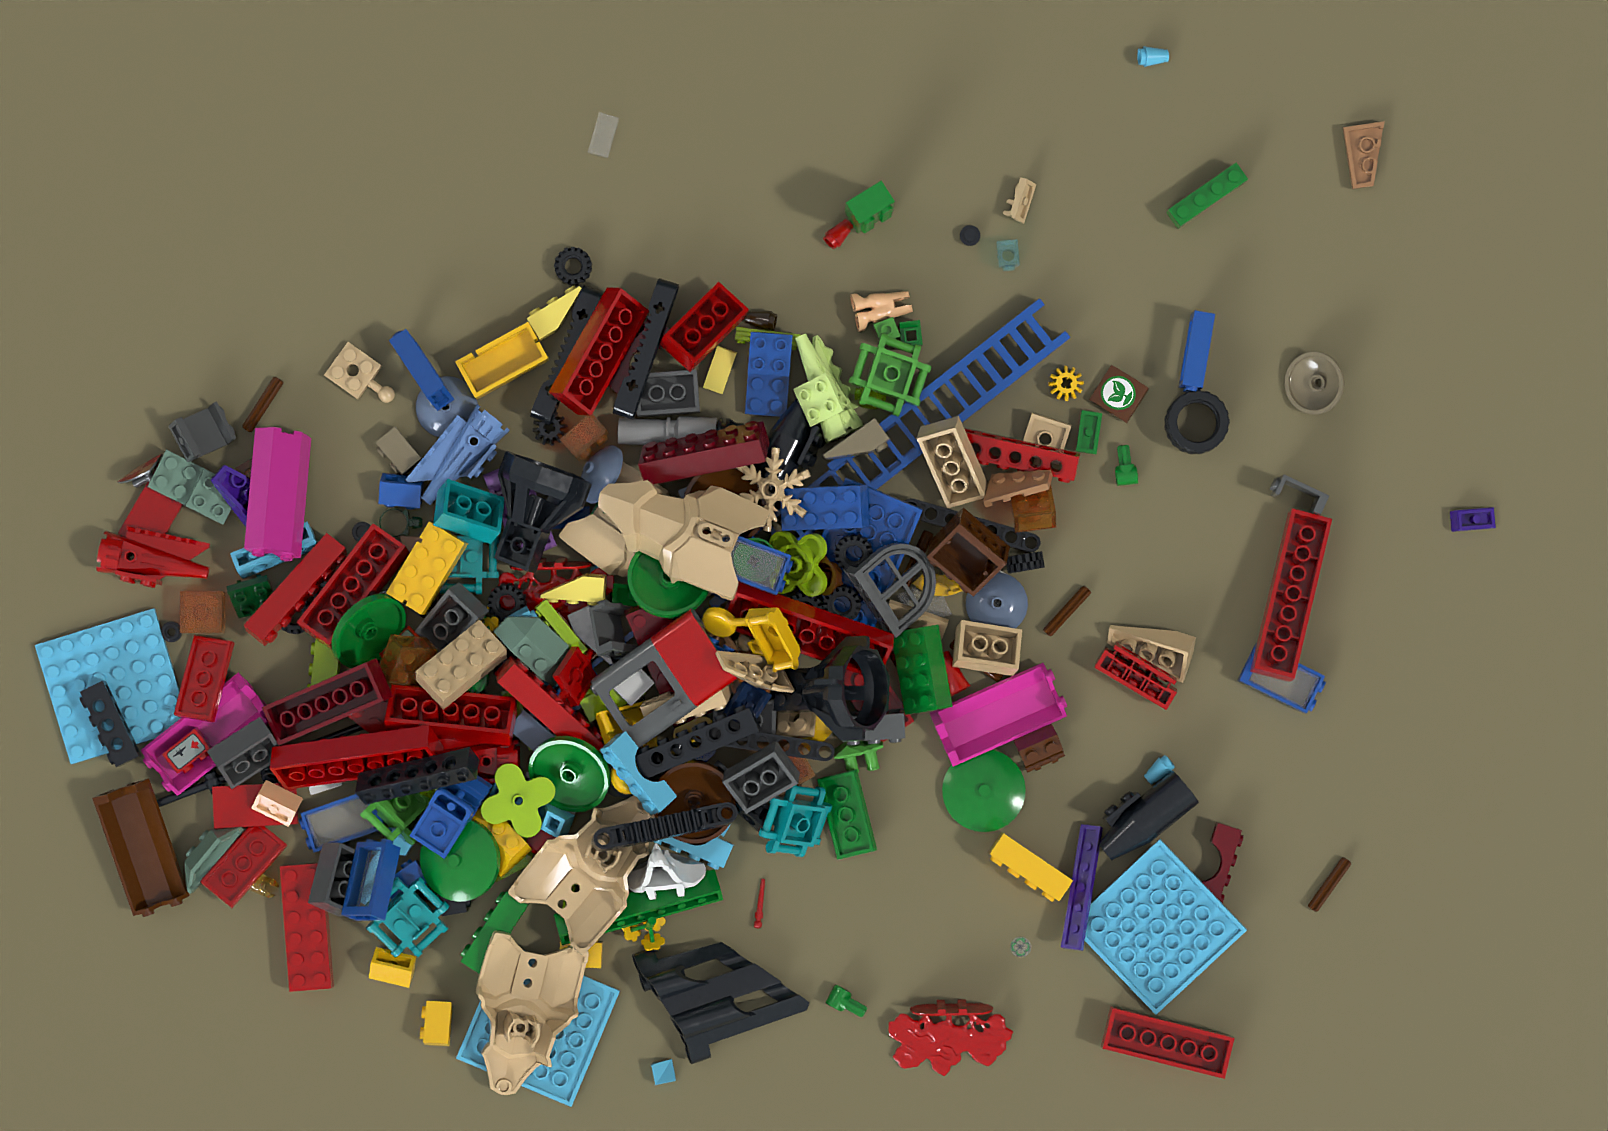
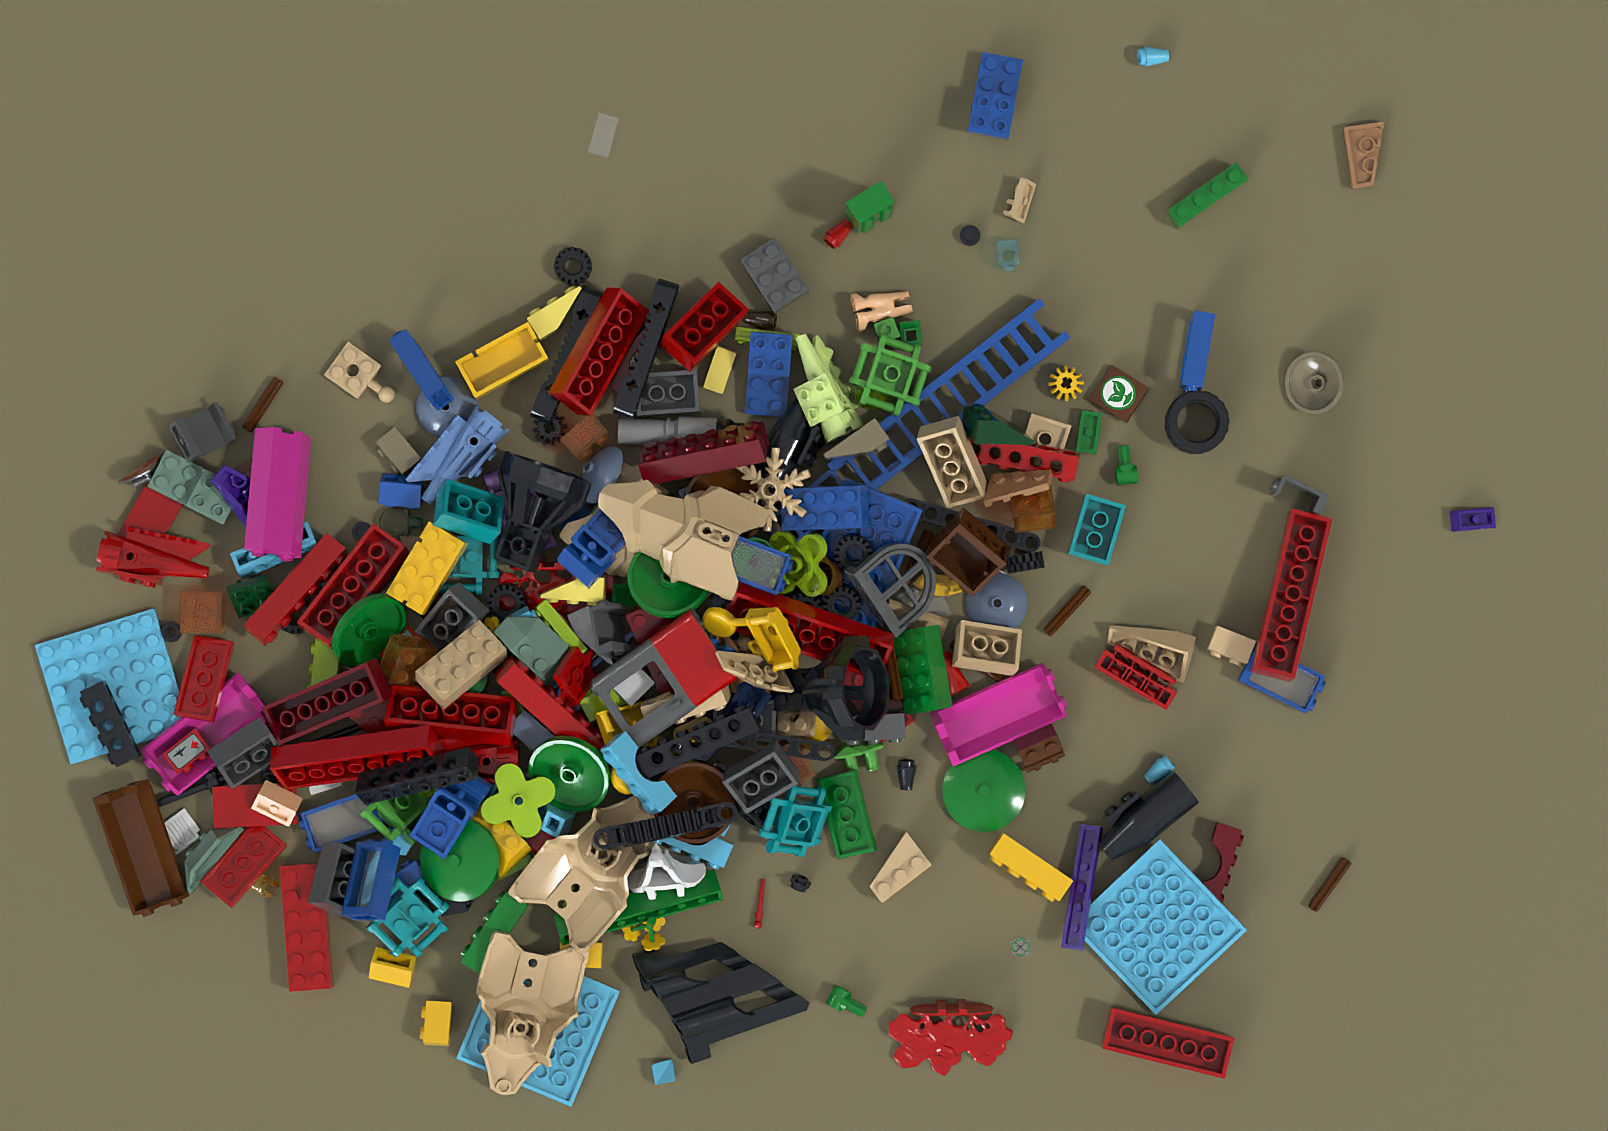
none -> white window [165,808,201,855]
none -> blue piece [557,509,626,589]
none -> dark grey brick [740,238,809,314]
none -> black plate [790,874,811,892]
none -> tan wedge [869,832,932,903]
none -> reddish brown axle [885,644,903,701]
none -> black cone [896,759,917,790]
none -> dark green slope [962,404,1034,445]
none -> blue piece [967,52,1023,140]
none -> teal brick [1067,494,1126,566]
none -> tan brick [1206,626,1256,667]

